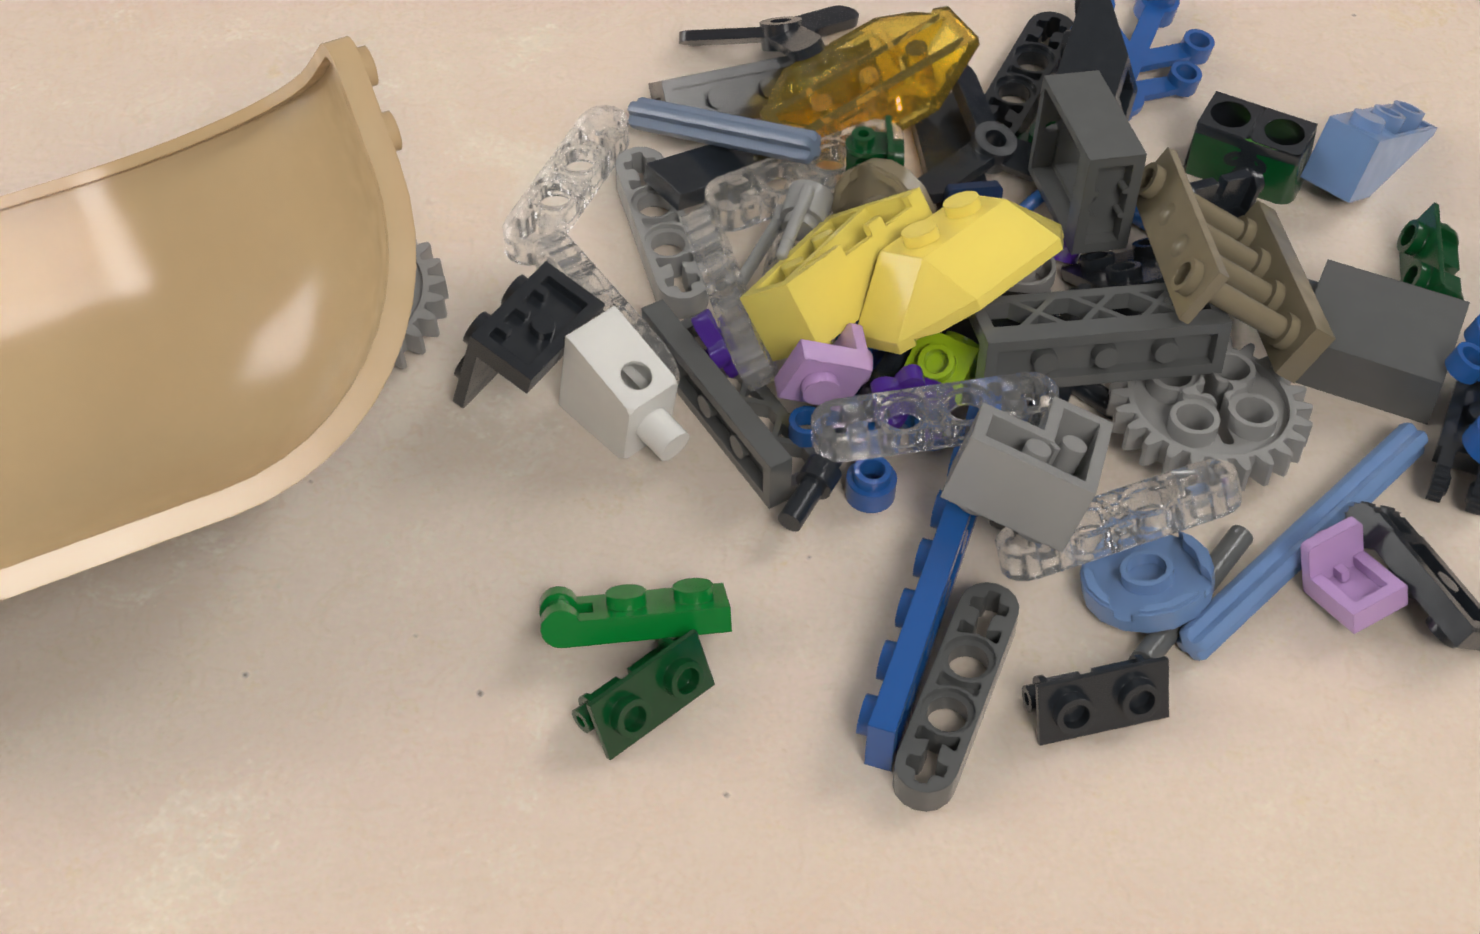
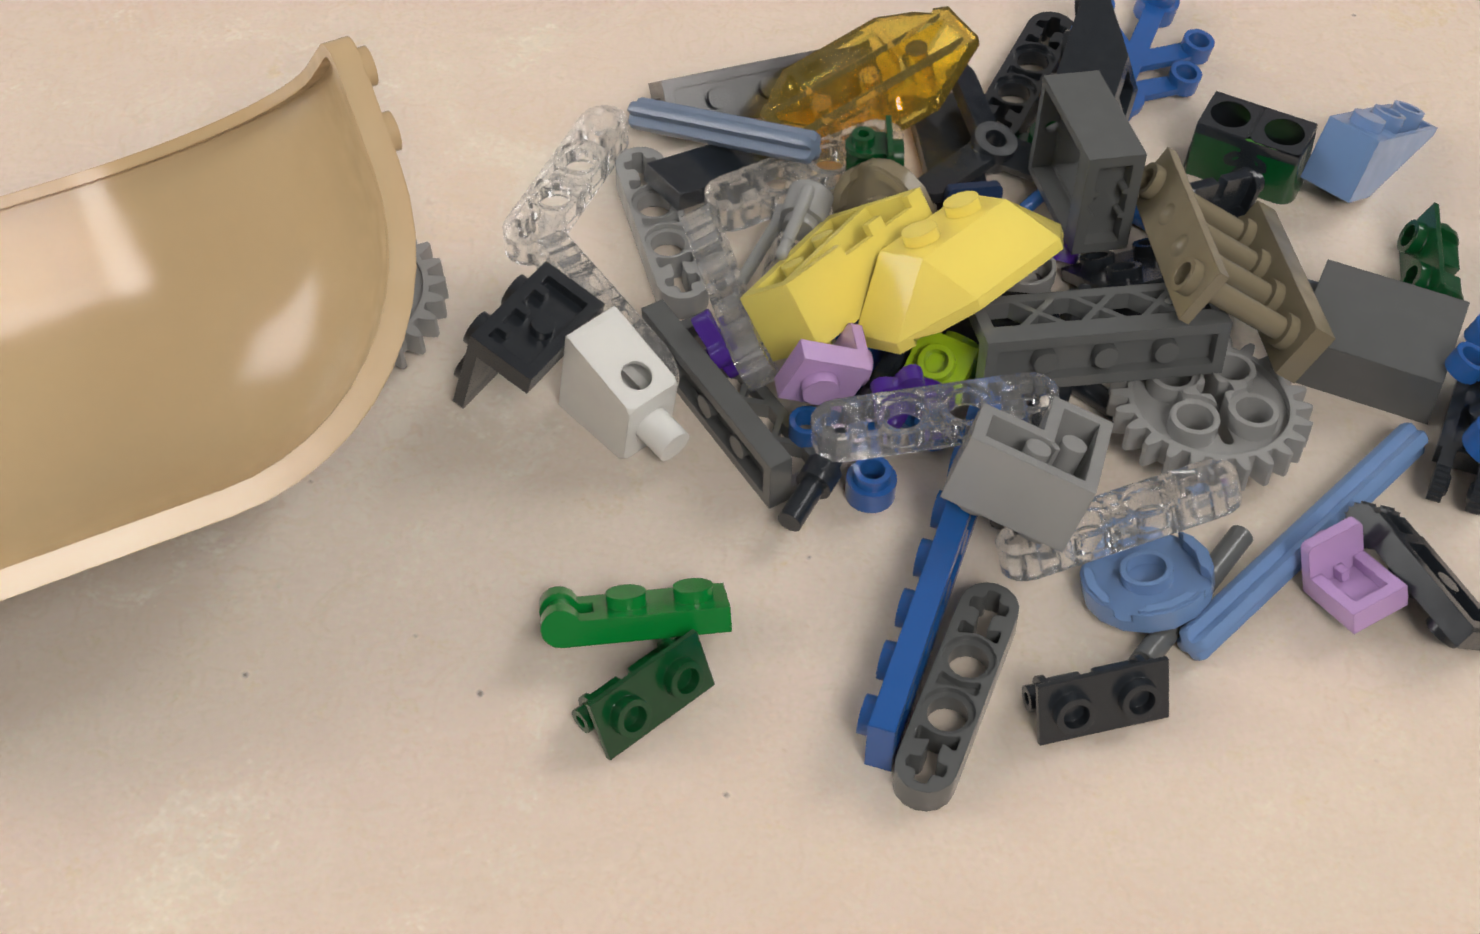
black piece [679,5,859,61] -> none

